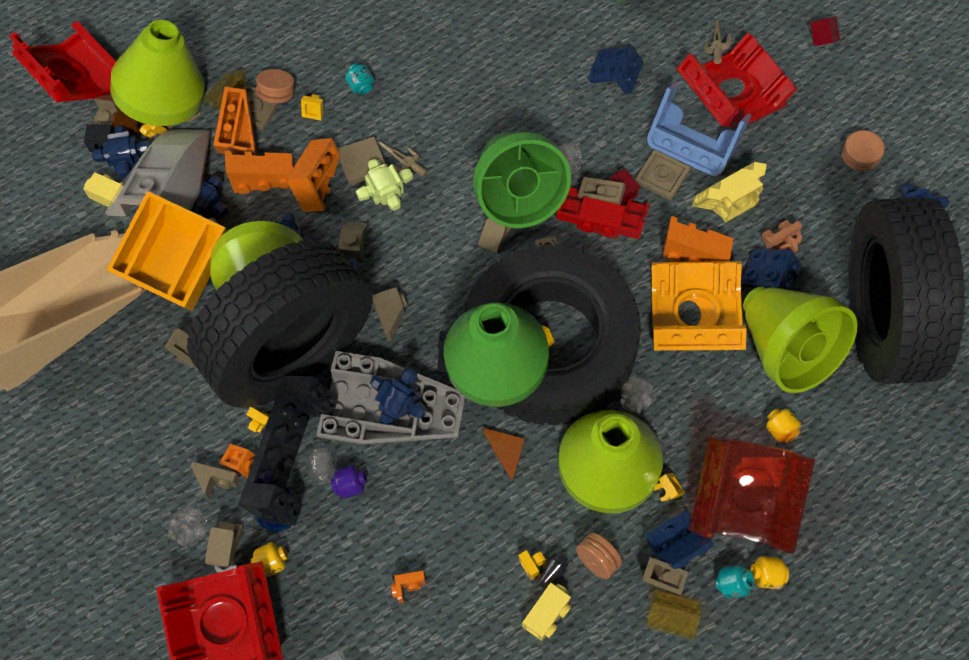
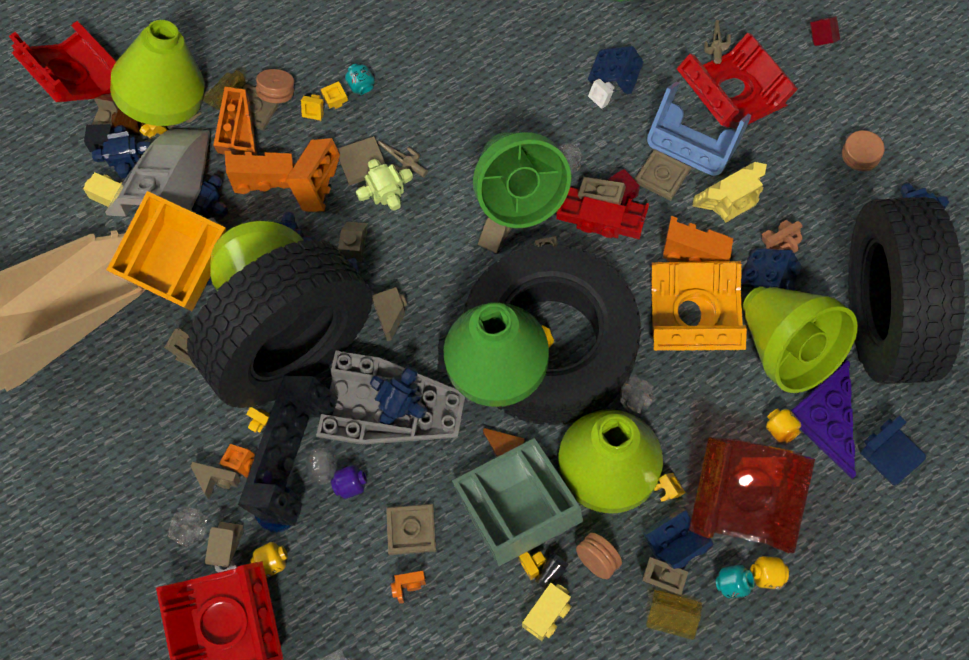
none -> yellow tile [320,81,348,109]
none -> dark tan tile [386,504,436,555]
none -> sand green slope [452,438,583,566]
none -> white tile [588,79,615,109]
none -> dark purple tile [791,360,856,479]
none -> dark blue bracket [860,416,926,486]

